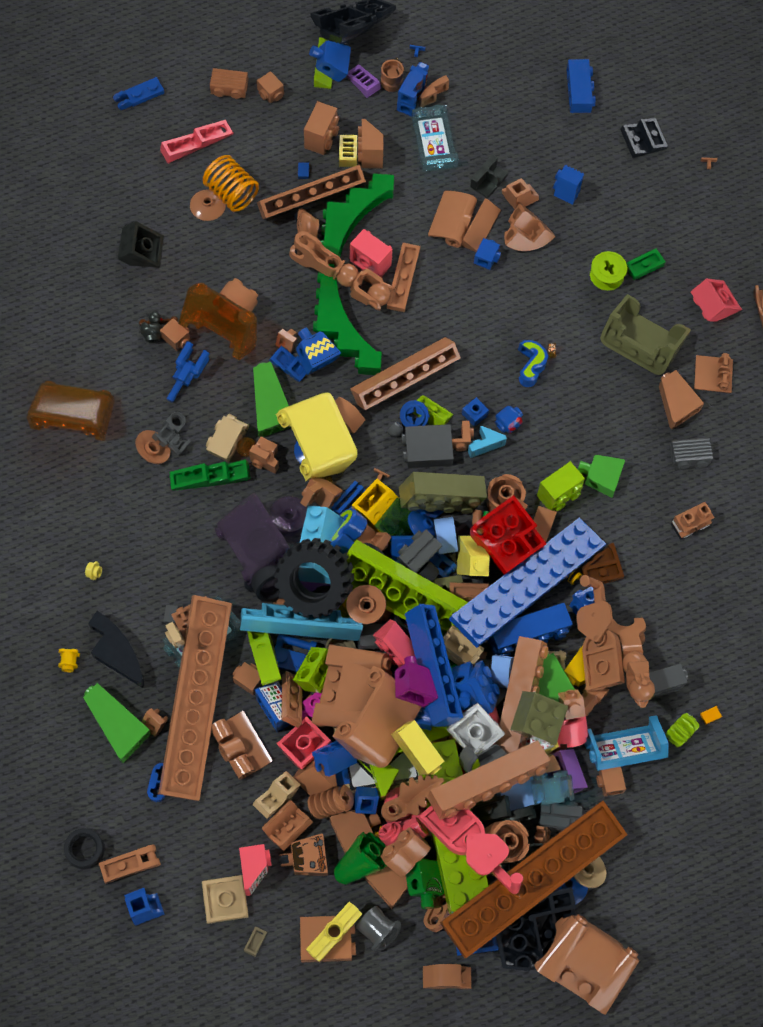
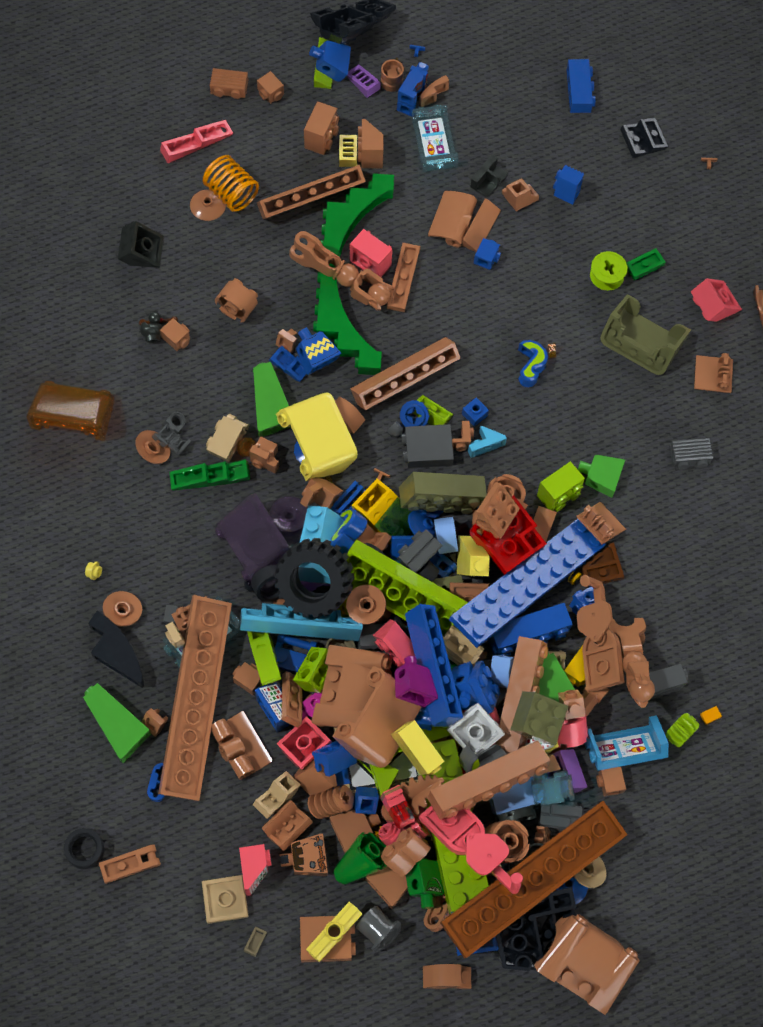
yellow brick [58,649,80,672] -> none
blue hinge [113,77,164,110] -> none
blue brick [125,888,164,926] -> none
blue plant [166,341,210,403] -> none
clear orange windscreen [178,283,257,360] -> none
nougat head [294,208,319,255] -> none
blue piece [298,163,309,179] -> none
pearl dark grey plate [471,792,512,824] -> none
blue head [495,406,523,433] -> none
nougat brick [504,203,555,251] -> none
nougat slope [659,370,704,429] -> none
nougat hips [671,502,714,540] -> none
none -> nougat dish [103,591,142,626]
none -> leg [380,785,415,829]
none -> nougat plate [475,482,520,539]
none -> nougat hinge [576,502,626,544]

